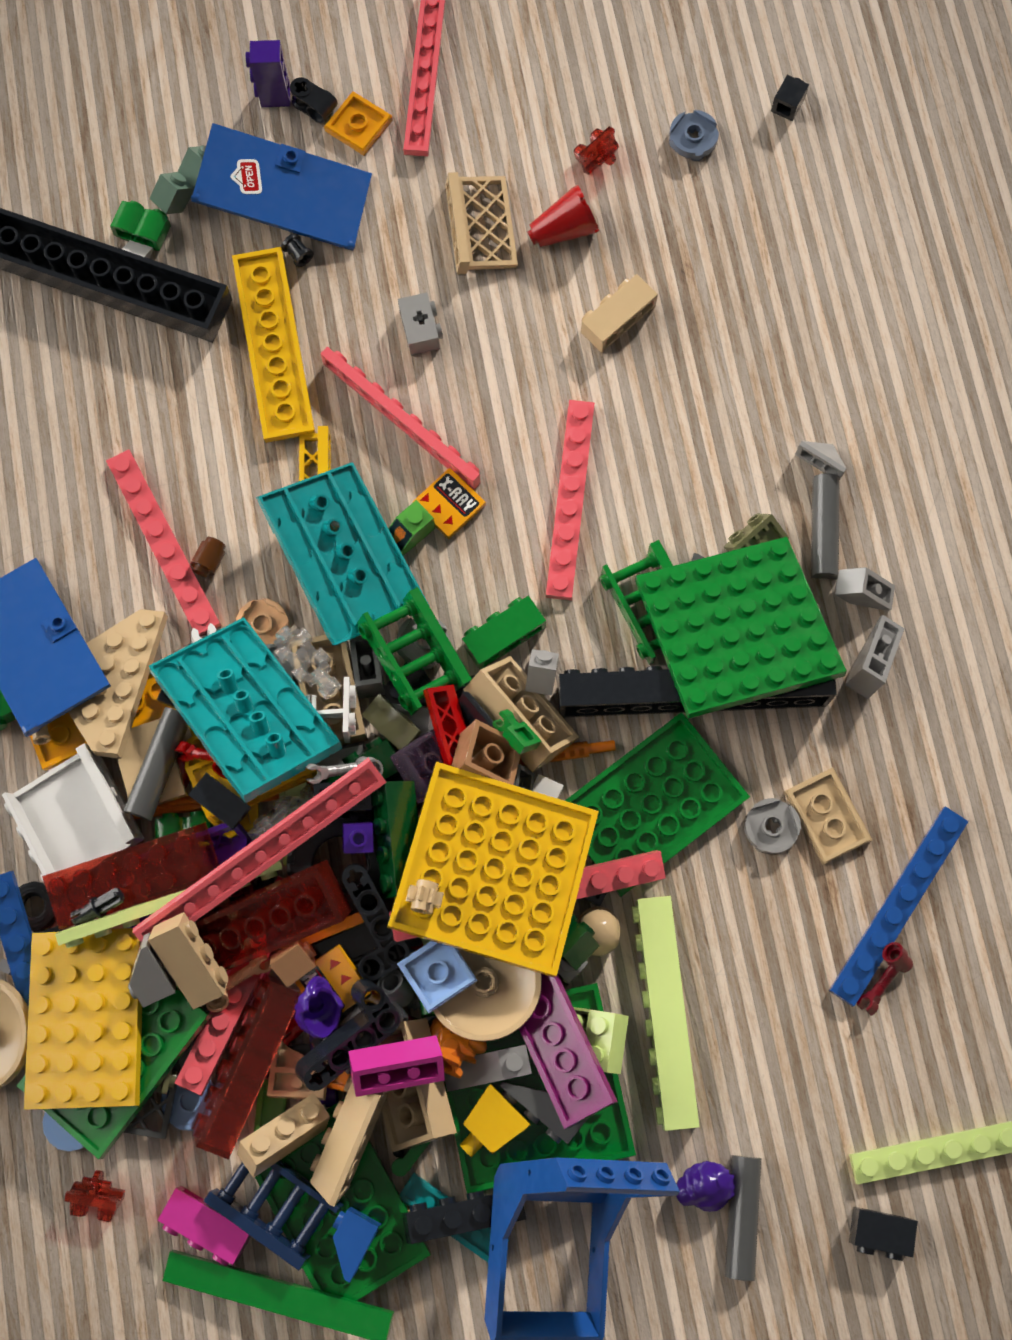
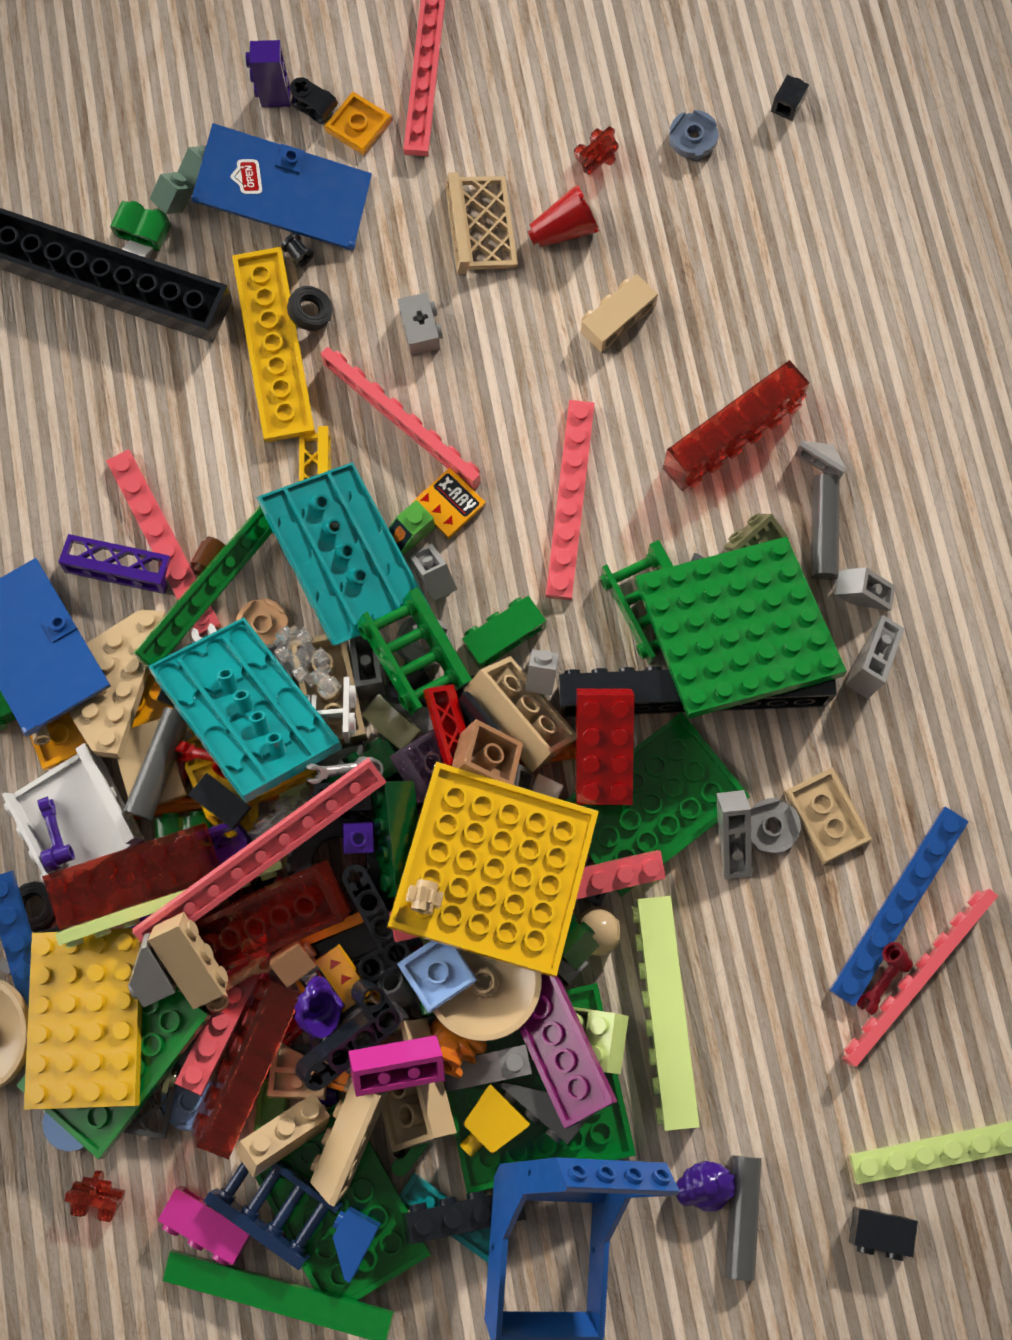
black axle [70,888,125,926] -> none
green plate [492,709,542,755] -> none
none -> dark purple brick [37,796,75,872]
none -> dark purple fence [58,534,171,594]
none -> green tile [132,505,273,667]
none -> black tyre [287,286,333,331]
none -> light grey slope [409,544,457,601]
none -> red brick [575,689,634,805]
none -> clear red brick [662,360,810,491]
none -> light grey slope [717,790,752,880]
none -> coral plate [842,888,998,1067]

